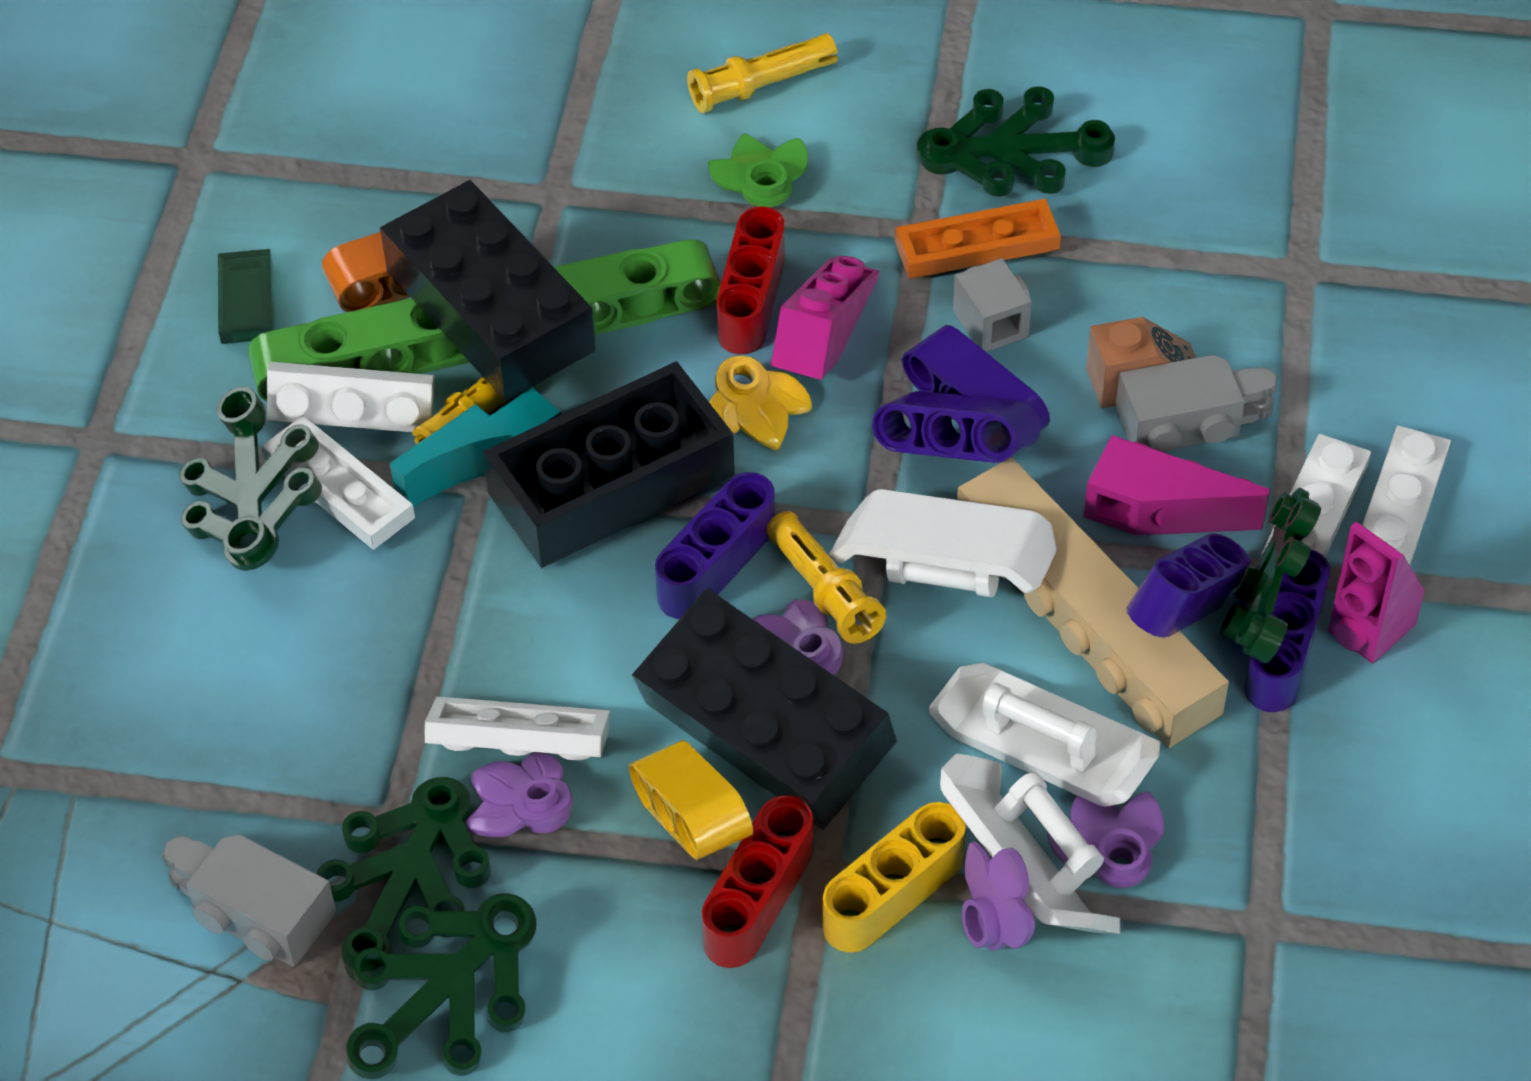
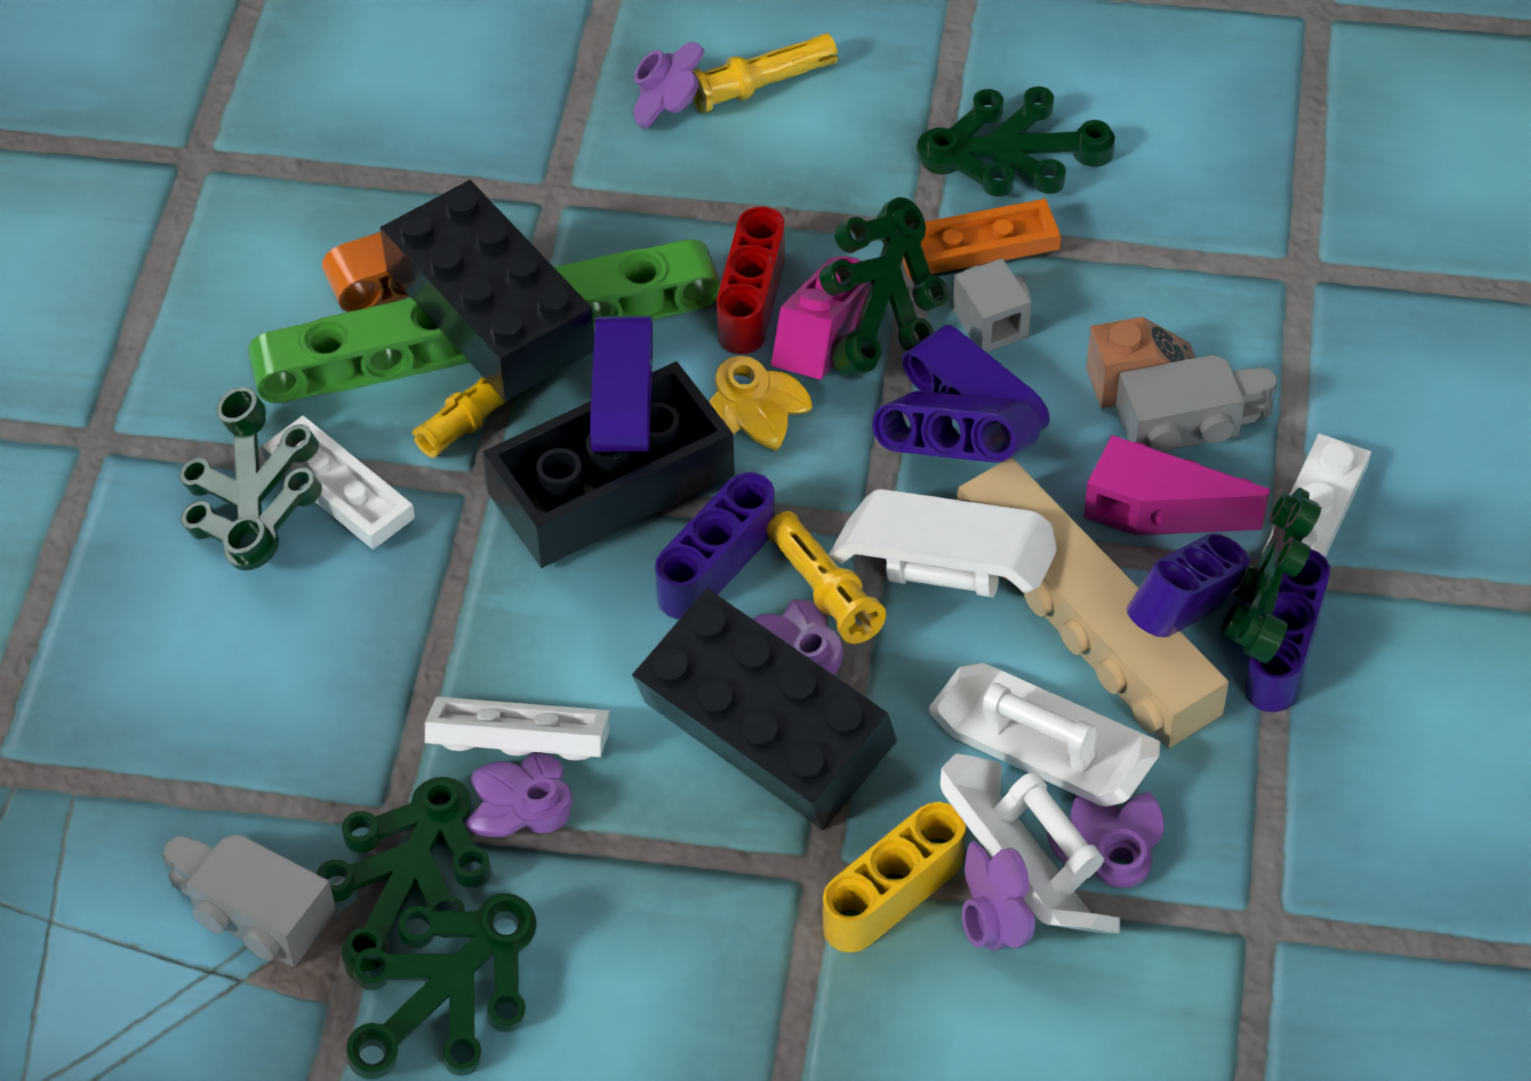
clear green tile [218,249,274,344] -> none
white plate [267,362,434,432] -> none
teal slope [390,387,561,508] -> none
yellow beam [629,740,753,861] -> none
red beam [702,795,813,968] -> none
bright green plate [708,133,808,207] -> none
dark pink slope [1328,521,1425,664] -> none
white plate [1362,425,1451,565] -> none
none -> dark purple beam [590,316,653,452]
none -> medium lavender plate [633,42,704,129]
none -> dark green plant [819,197,949,377]

